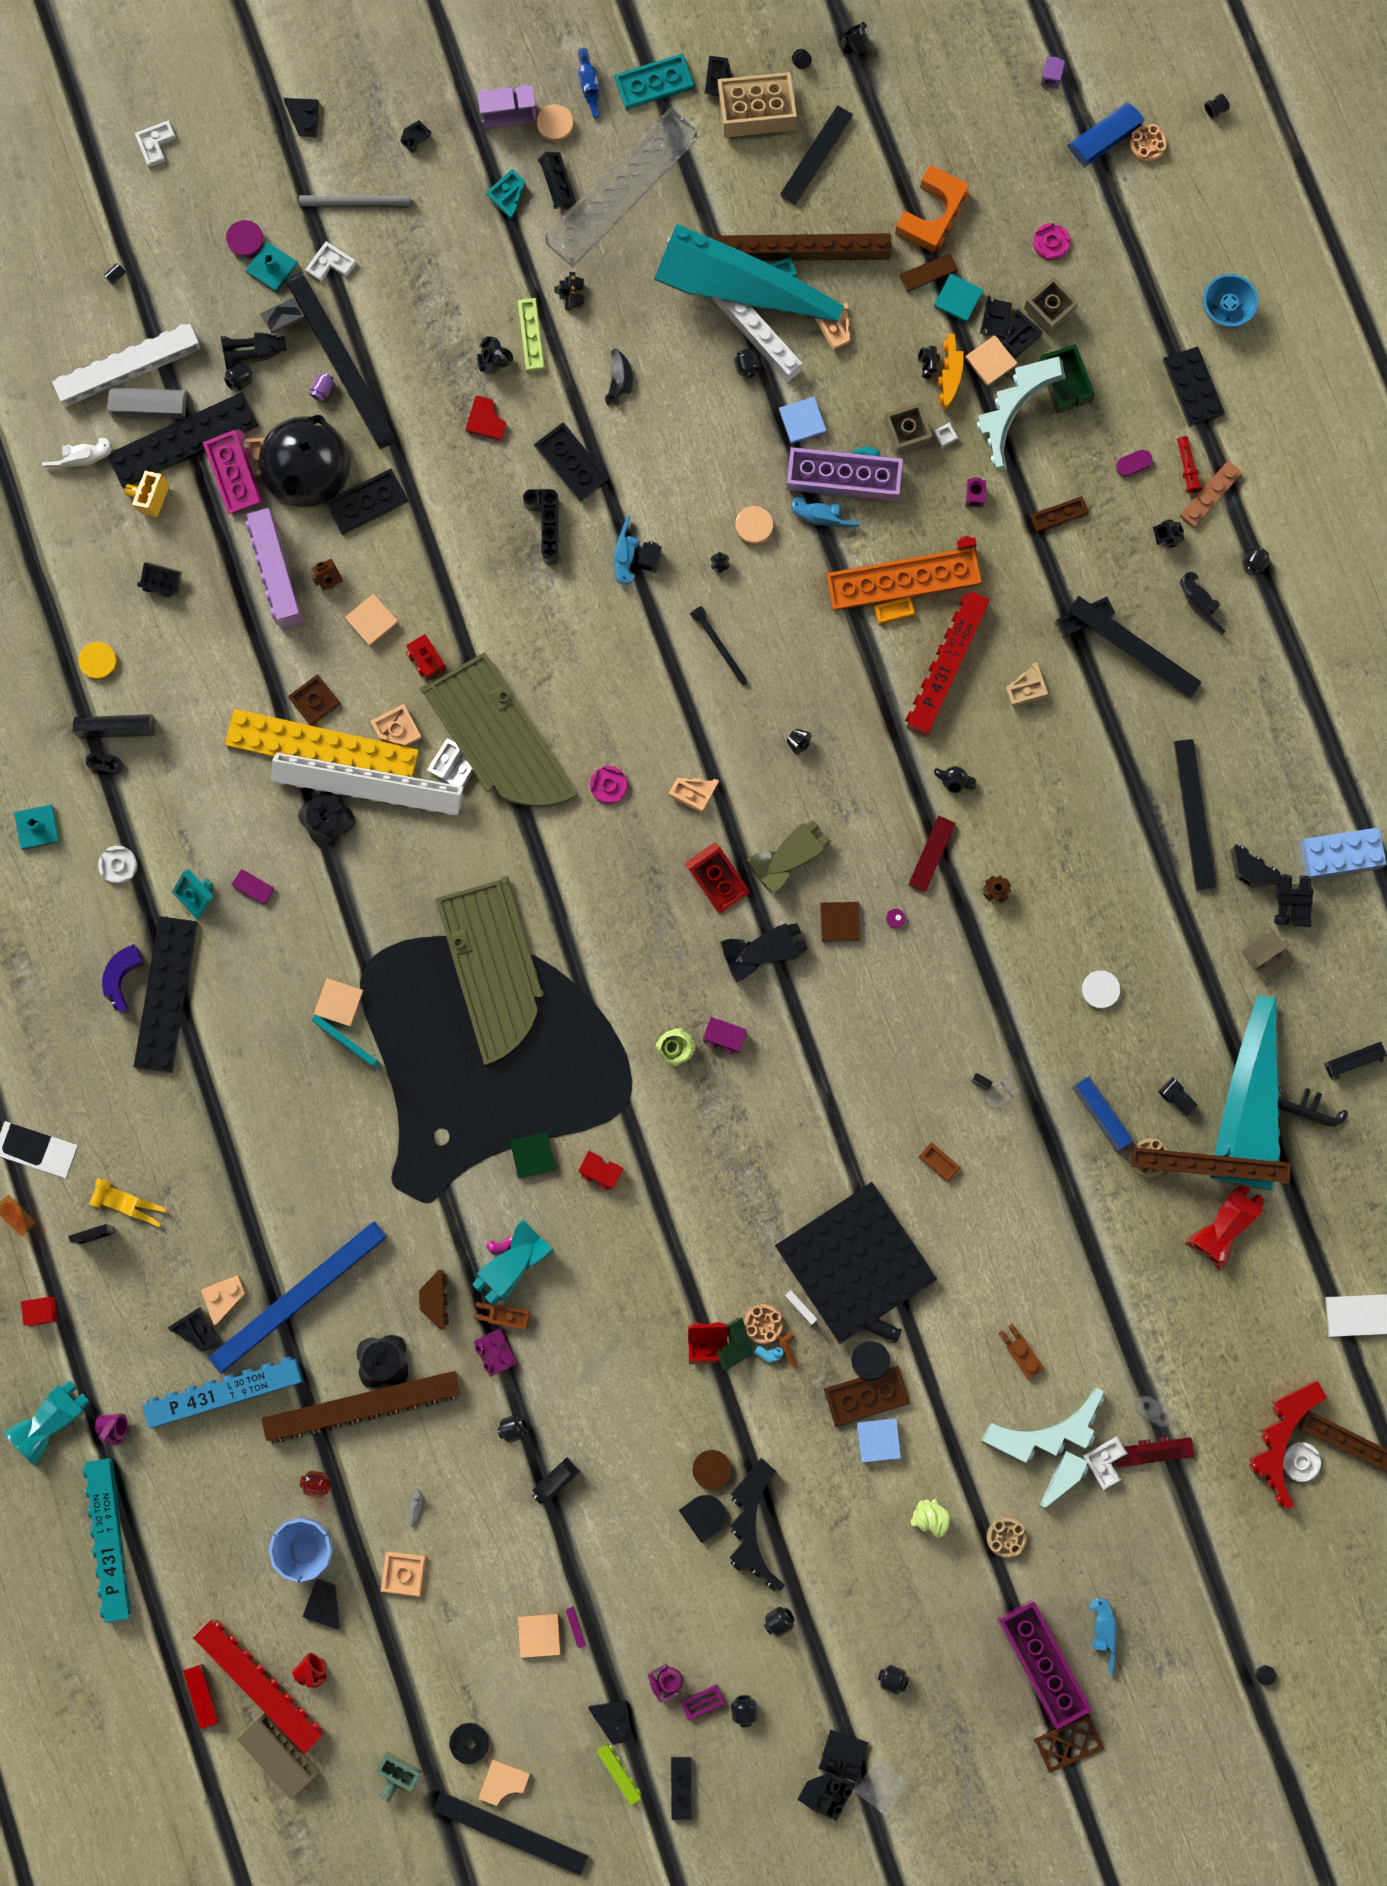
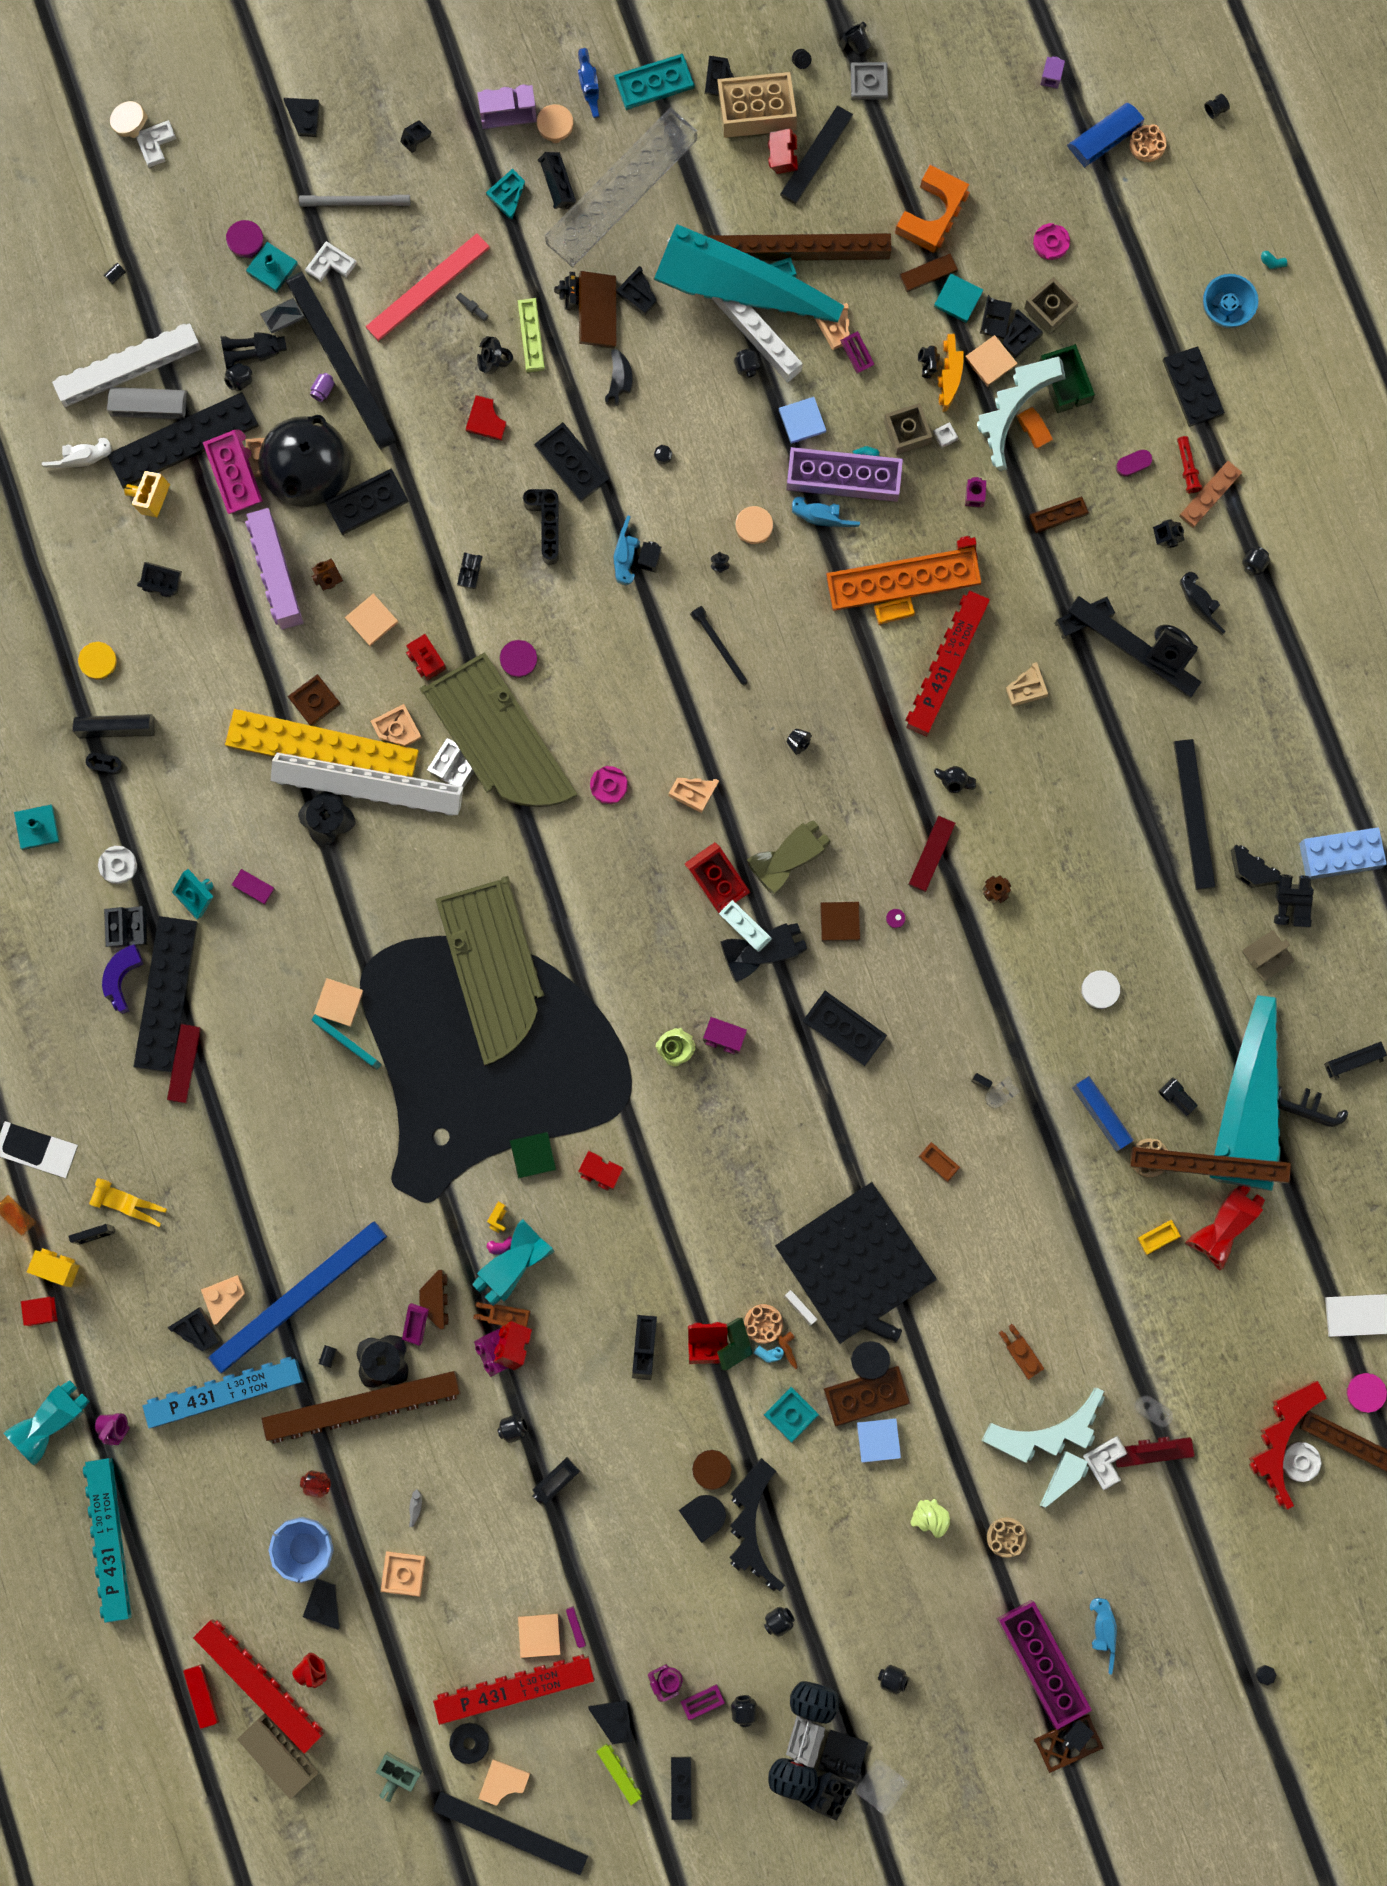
none -> yellow brick [27,1248,80,1287]
none -> black slope [104,906,147,947]
none -> tile [110,101,148,138]
none -> dark red tile [167,1024,201,1104]
none -> black piece [318,1345,337,1368]
none -> coral tile [366,233,490,342]
none -> magenta tile [402,1303,429,1346]
none -> red brick [433,1654,595,1725]
none -> dark grey bar [456,293,489,321]
none -> black hips [457,552,483,589]
none -> yellow bracket [487,1201,507,1233]
none -> red brick [494,1321,532,1370]
none -> magenta tile [500,640,537,678]
none -> reddish brown tile [579,271,616,348]
none -> black wing [616,266,657,316]
none -> black slope [632,1315,657,1380]
none -> black tile [654,445,672,465]
none -> light aqua tile [719,900,772,952]
none -> teal tile [764,1387,819,1443]
none -> brick [768,129,798,174]
none -> black plate [768,1681,839,1801]
none -> black plate [802,990,887,1067]
none -> magenta tile [840,331,875,374]
none -> light grey tile [850,62,888,100]
none -> orange slope [1016,407,1053,448]
none -> black brick [1061,1718,1094,1752]
none -> yellow tile [1137,1220,1181,1255]
none -> black tile [1145,624,1198,678]
none -> teal arm [1261,251,1287,269]
none -> dark pink tile [1346,1373,1387,1413]

